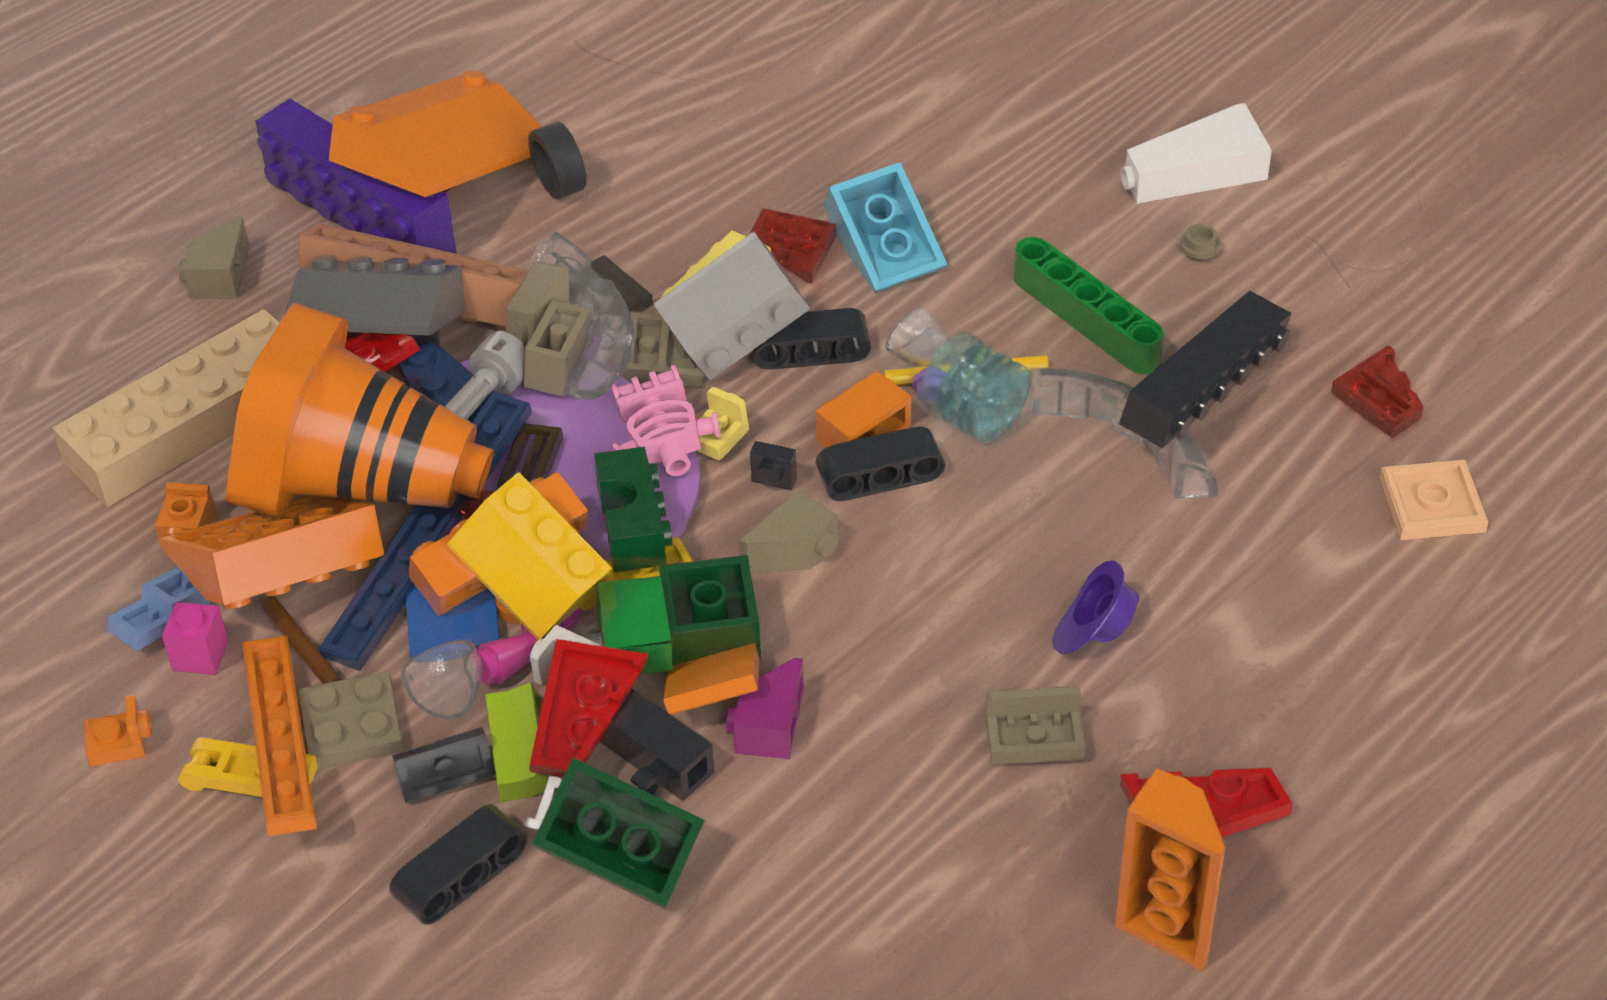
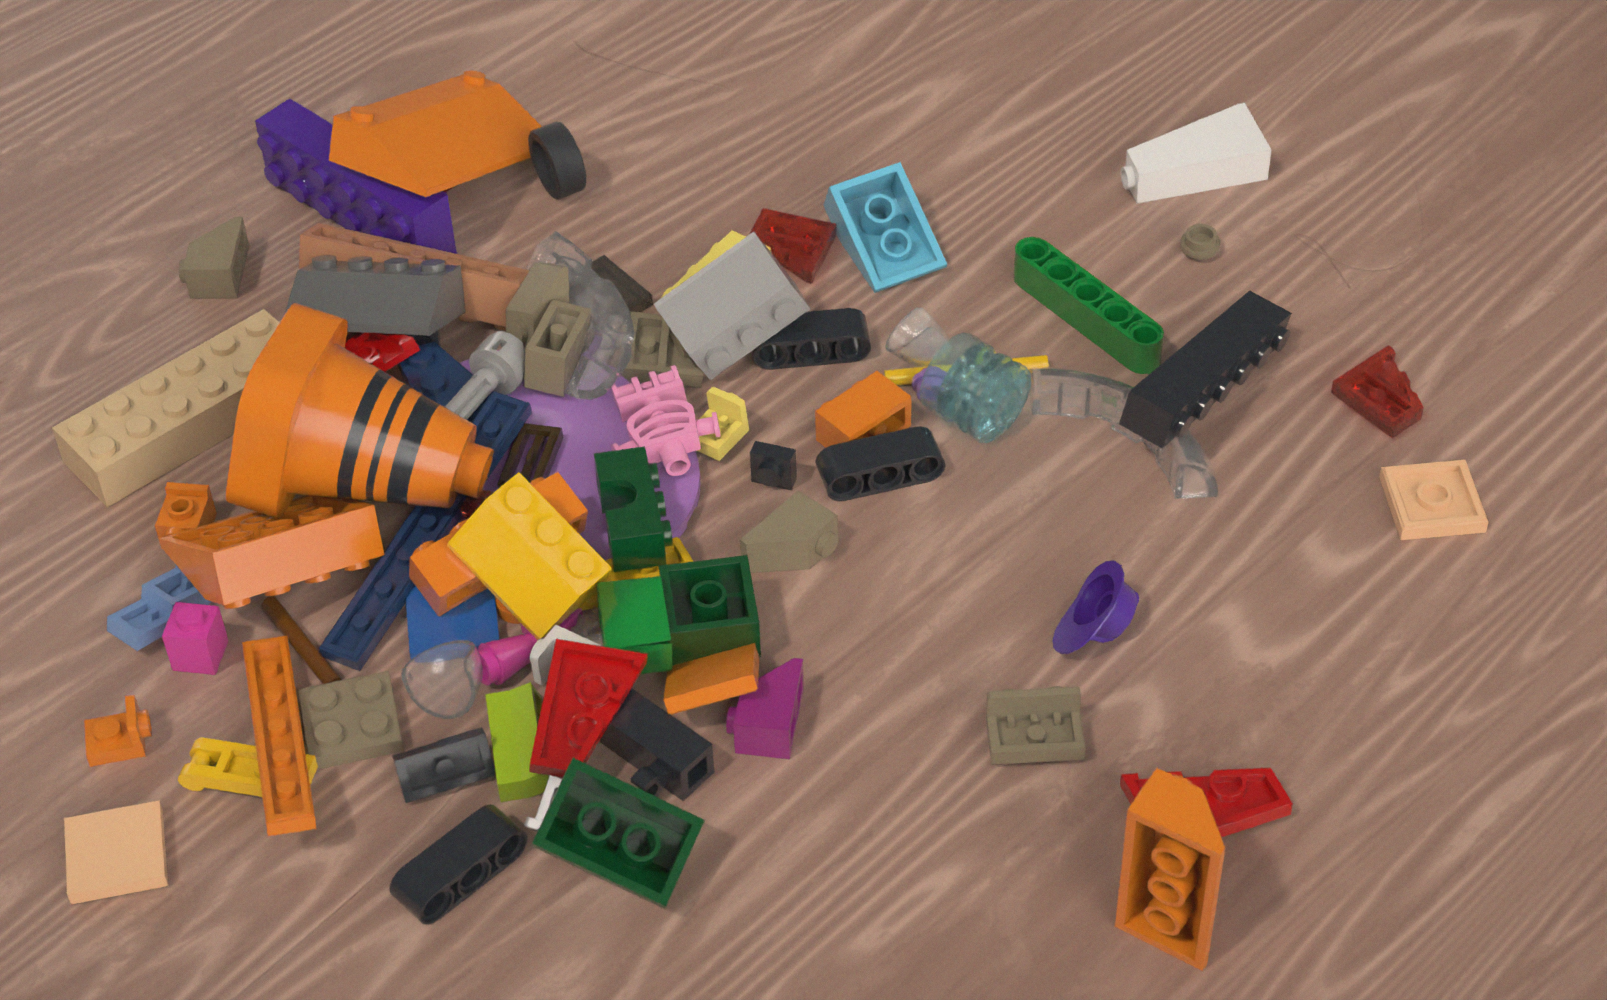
none -> light nougat tile [64,800,168,904]

